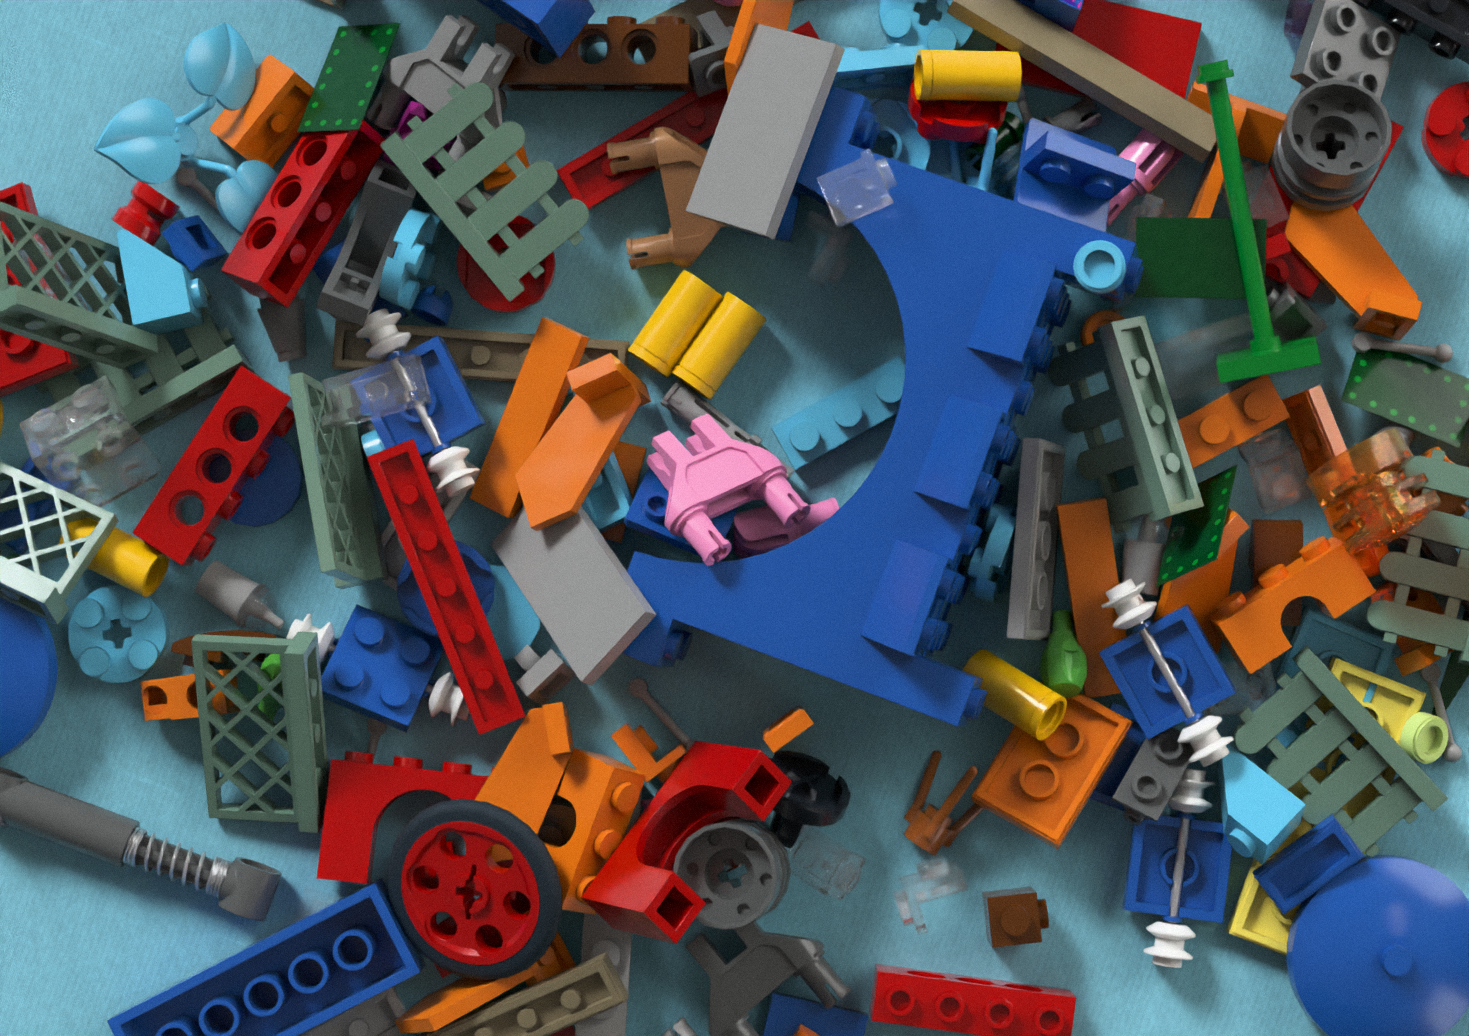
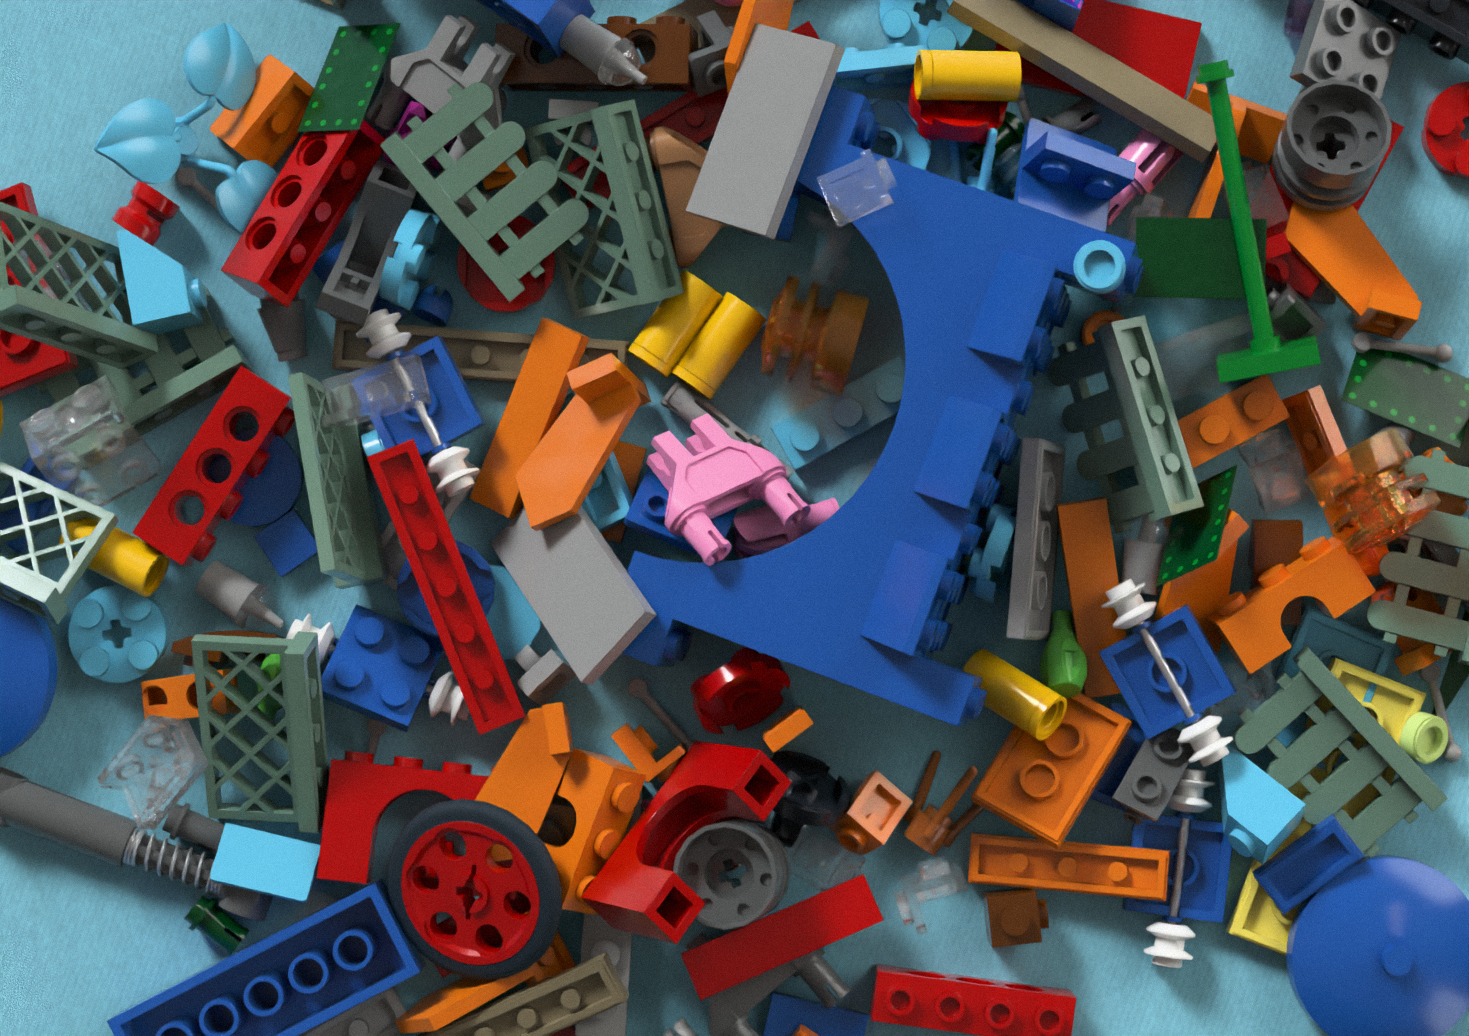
blue plate [161,215,228,272] -> none
none -> clear bracket [97,715,209,830]
none -> dark grey pin [162,802,225,855]
none -> dark green pin [184,895,250,956]
none -> medium azure panel [210,823,321,903]
none -> blue tile [253,509,318,577]
none -> sand green fence [524,99,684,320]
none -> light grey tile [548,99,601,147]
none -> piece [560,14,648,86]
none -> red tile [681,874,884,1000]
none -> red plate [690,647,791,734]
none -> clear orange wheel [760,274,870,397]
none -> orange bracket [827,770,913,855]
none -> orange tile [968,832,1170,901]

